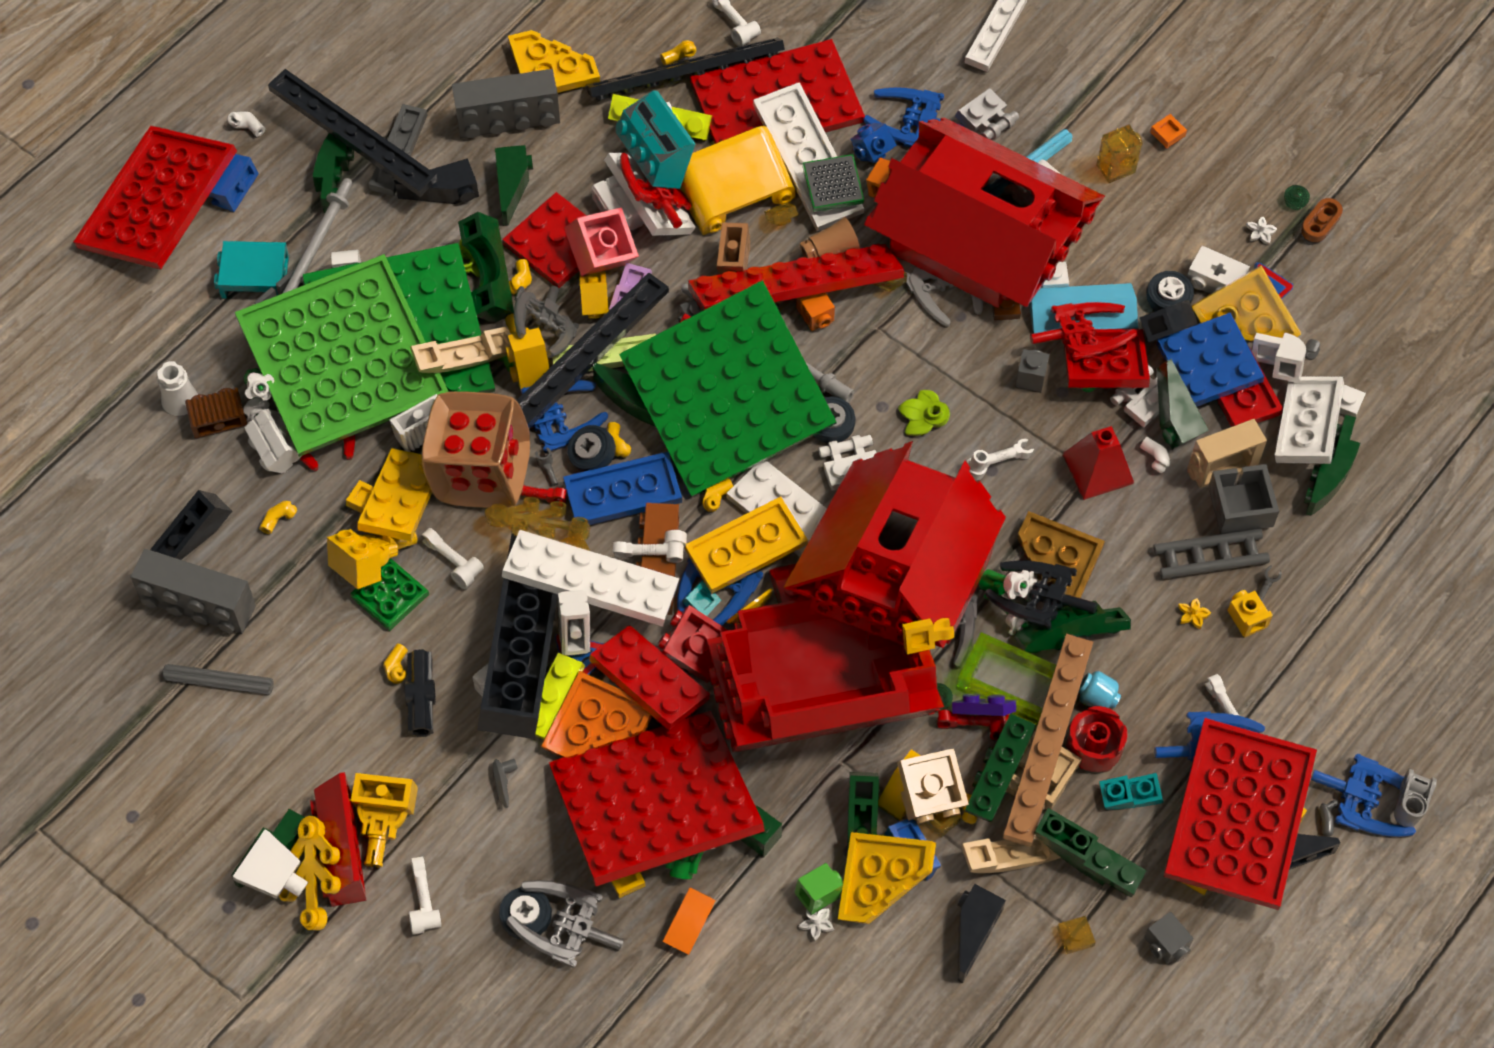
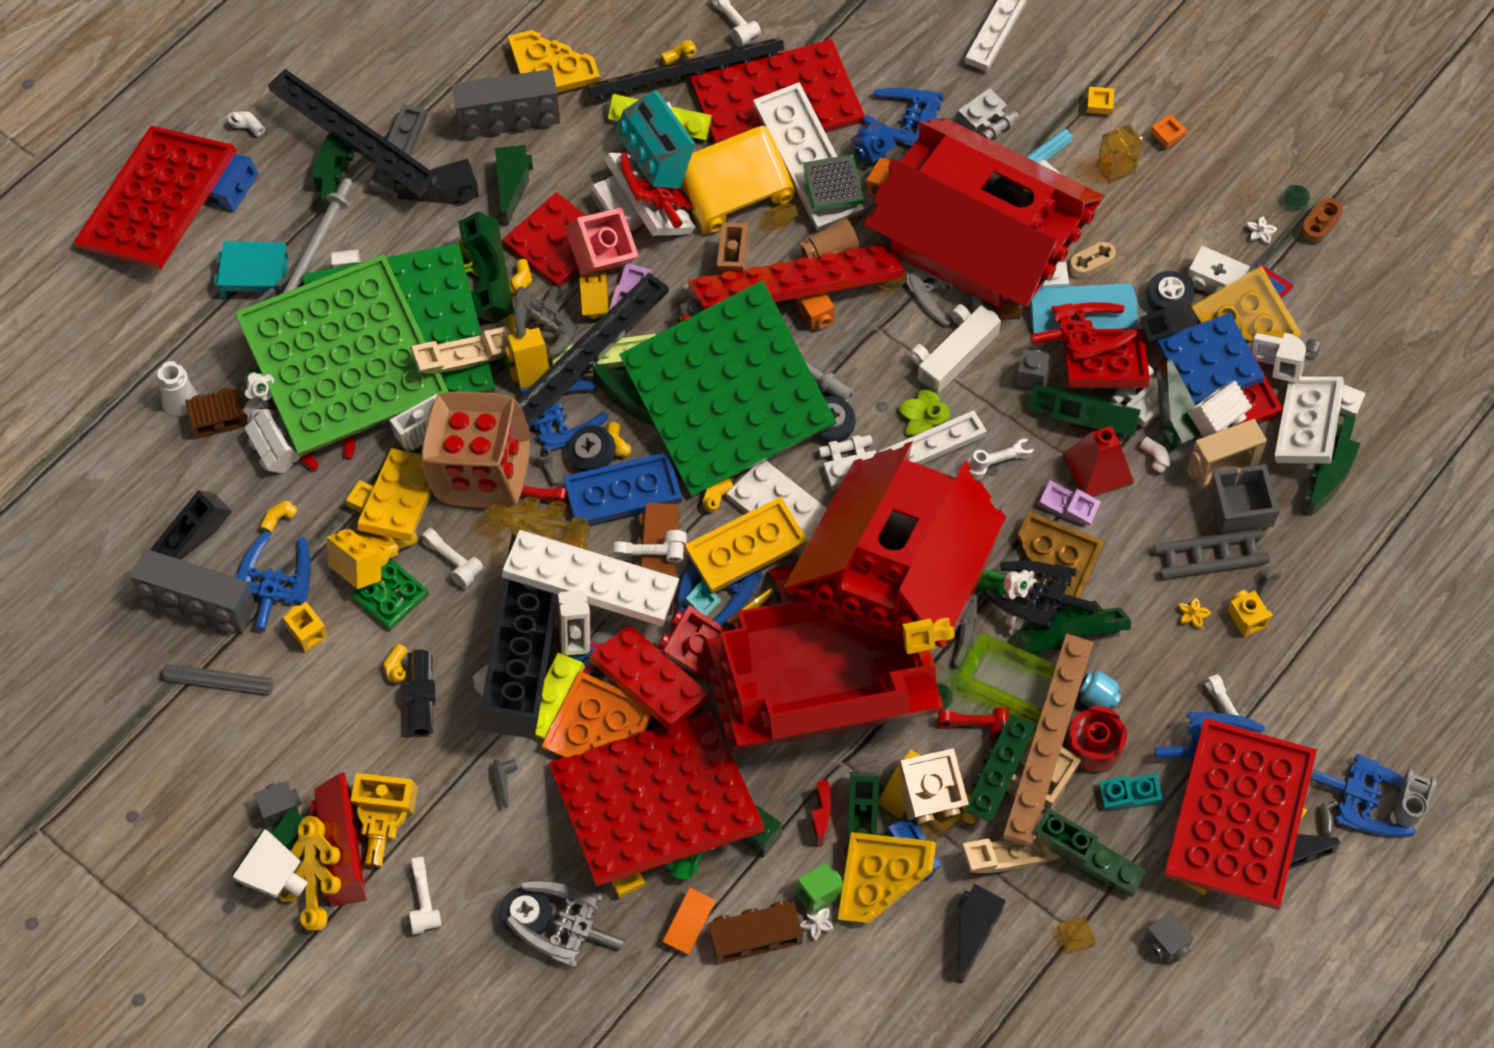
dark purple plate [952,694,1016,716] -> none
none -> blue bar [235,531,311,632]
none -> dark grey brick [254,781,302,829]
none -> yellow brick [283,602,328,653]
none -> reddish brown brick [708,901,803,965]
none -> red slope [811,779,831,847]
none -> white plate [879,410,987,465]
none -> white brick [911,304,1001,394]
none -> dark green slope [1028,383,1141,436]
none -> lavender slope [1036,480,1101,525]
none -> tan beam [1069,242,1116,279]
none -> yellow plate [1087,87,1114,115]
none -> white brick [1188,381,1252,438]

